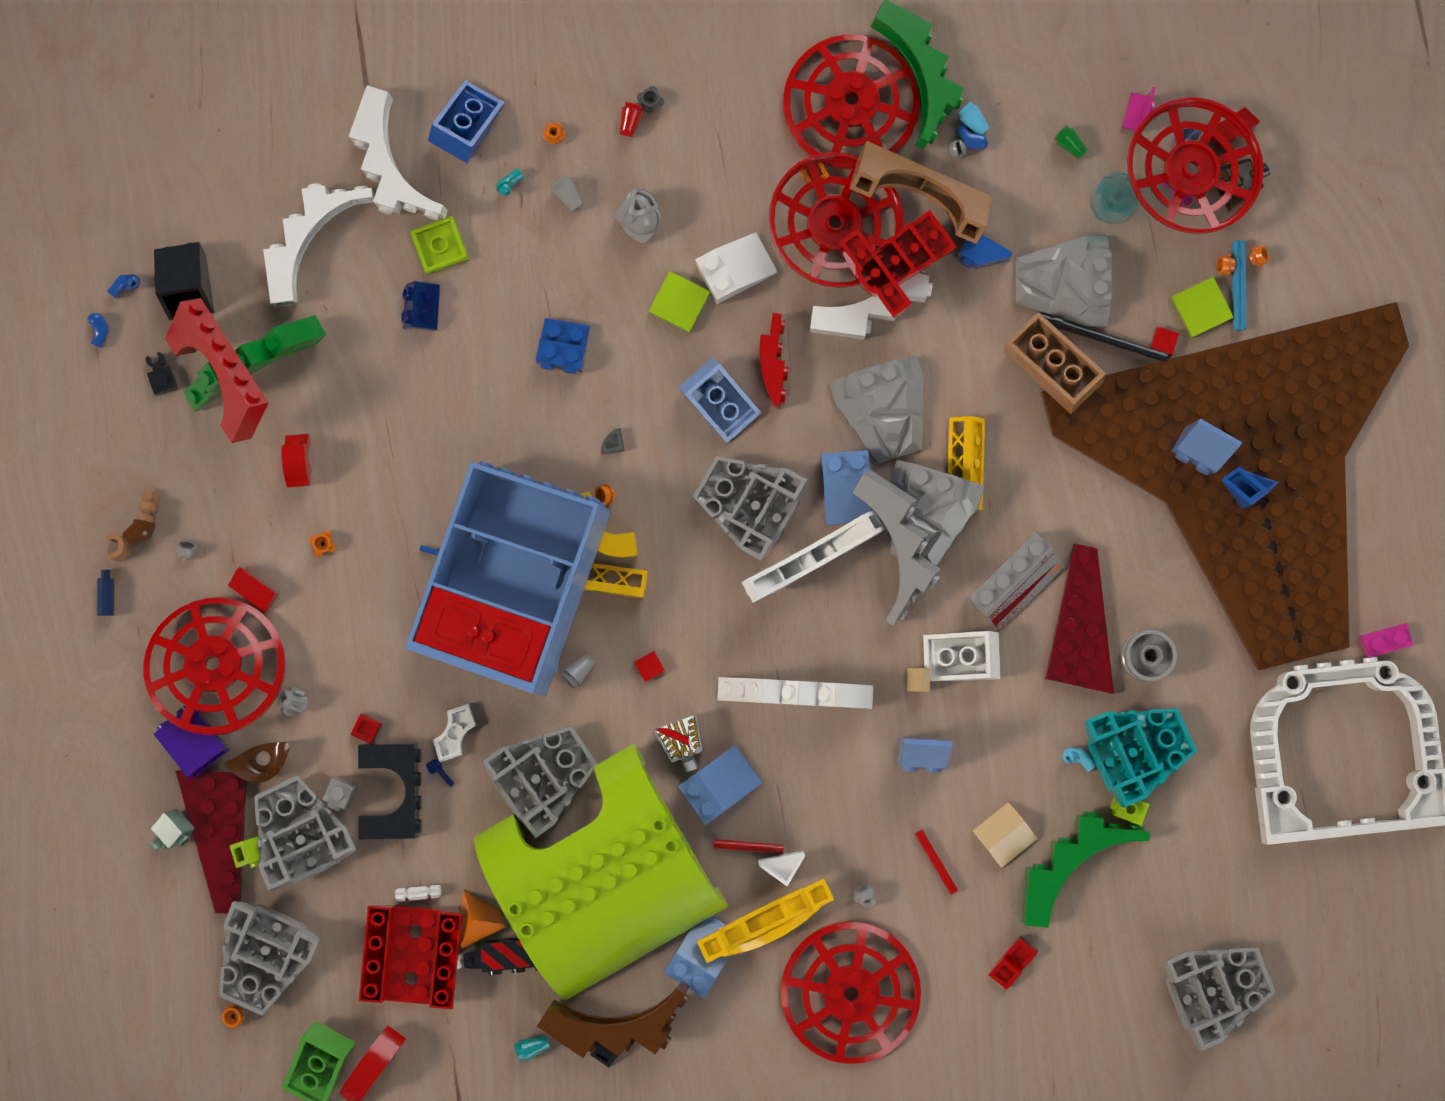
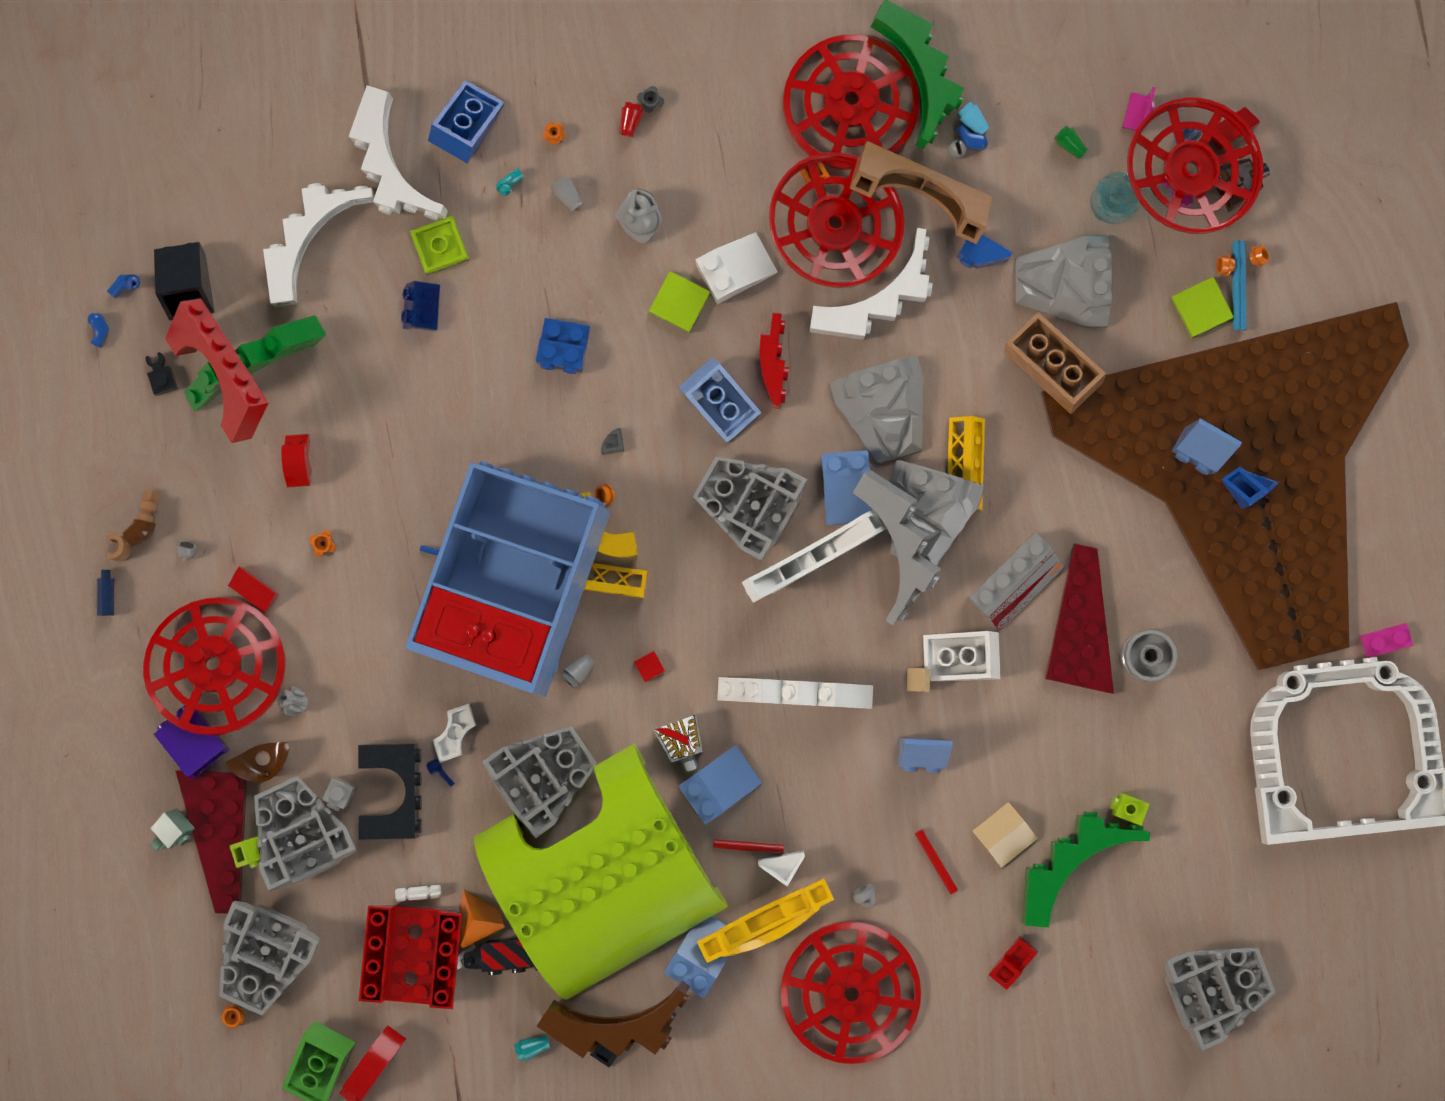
red tile [350,713,382,744] -> none
red slope [839,210,957,318] -> none
black bar [1035,311,1168,362] -> none
medium azure arm [1062,748,1096,772] -> none
teal wedge [1084,708,1197,808] -> none
red tile [1150,326,1179,356] -> none

